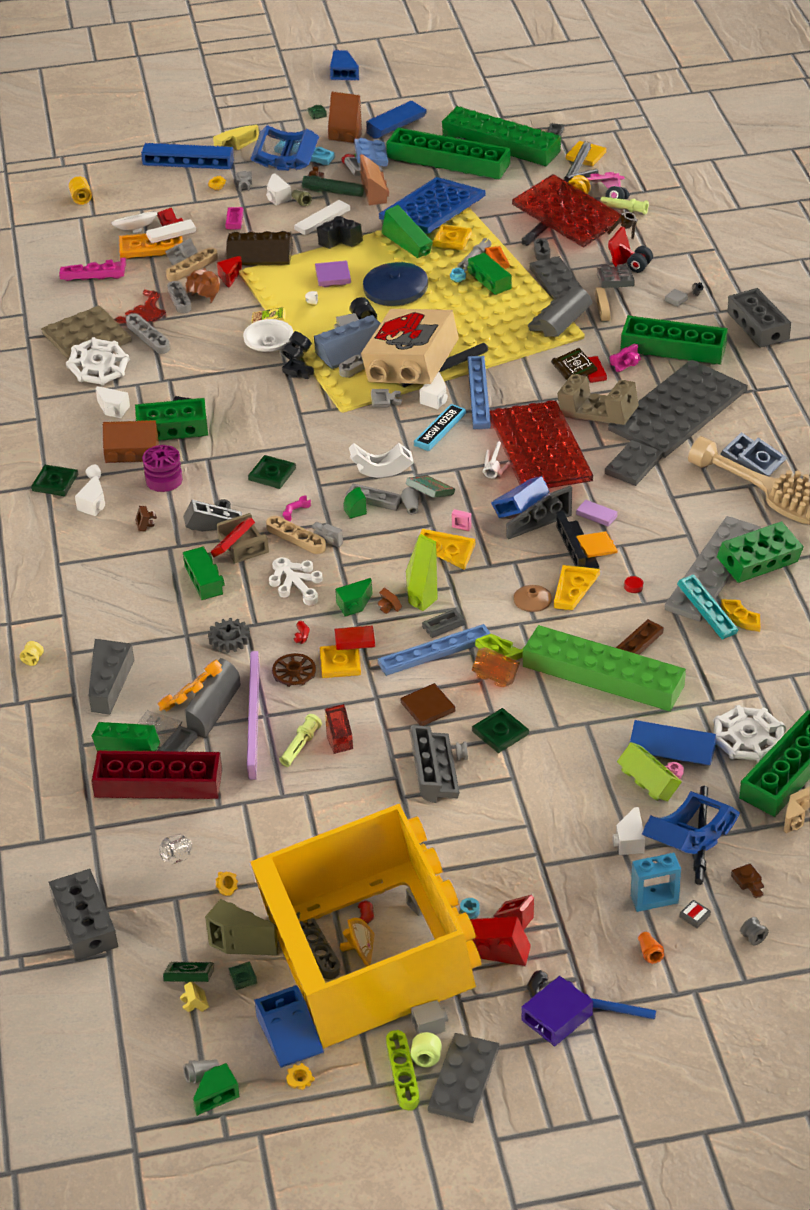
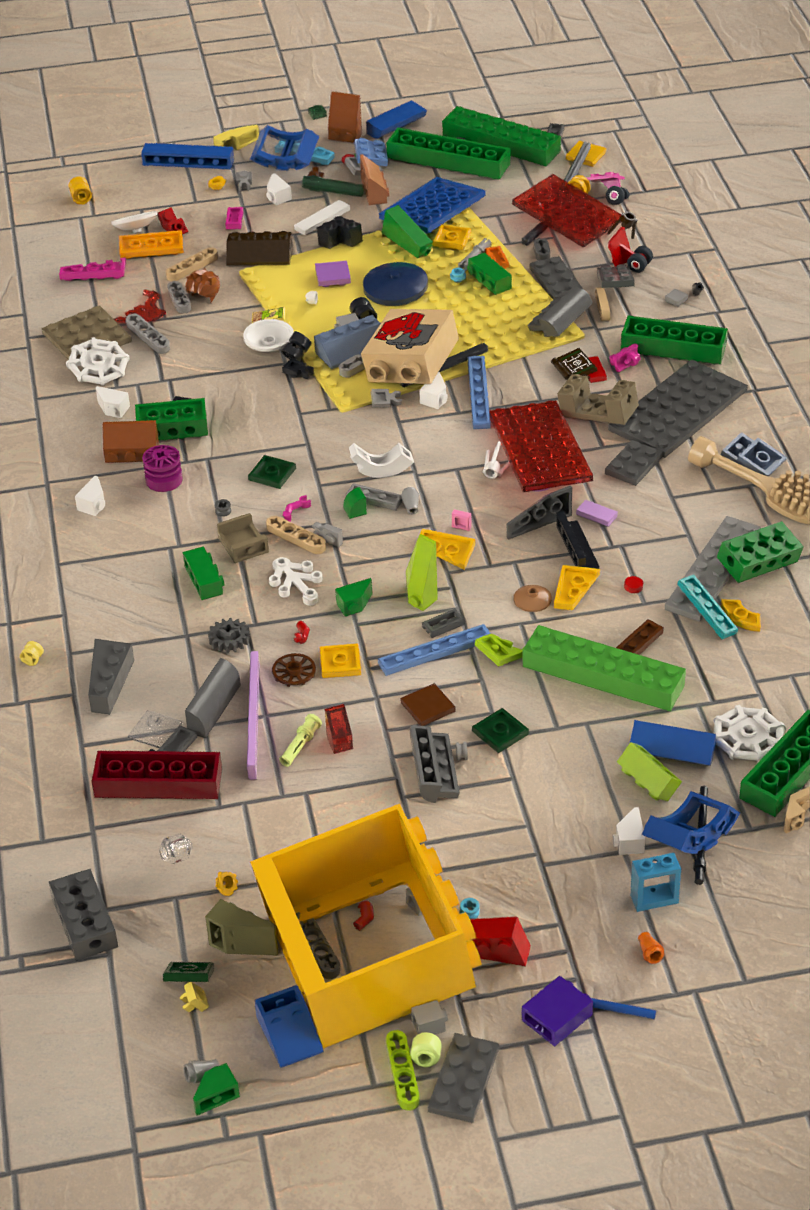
dark green tile [31,464,78,497] -> none
white hinge [86,465,101,479] -> none
green brick [92,722,160,751] -> none
reddish brown tile [135,505,157,532] -> none
white tile [146,219,196,243] -> none
light orange plant [157,659,222,712] -> none
light grey hips [165,238,198,266] -> none
dark grey slope [183,500,242,532] -> none
red tile [210,517,255,558] -> none
red slope [217,256,242,287] -> none
clear green plate [228,961,257,990] -> none
yellow animal [286,1063,315,1090] -> none
olive cone [291,190,312,206] -> none
blue slope [330,50,359,80] -> none
red tile [334,625,375,650] -> none
shield [340,917,375,967] -> none
dark orange tile [378,587,402,614] -> none
tile [405,475,456,498] -> none
tile [414,404,466,451] -> none
clear orange brick [472,647,520,687] -> none
blue slope [491,476,550,518] -> none
red slope [494,894,534,930] -> none
black arm [527,970,548,998] -> none
bar [564,169,599,182] -> none
light orange piece [576,531,618,558] -> none
yellowish green pin [600,196,649,214] -> none
bright pink plate [665,762,684,779] -> none
tile [679,900,711,928] -> none
dark grey brick [727,288,791,348] -> none
reddish brown plate [731,863,764,898] -> none
dark grey wheel [740,917,769,946] -> none

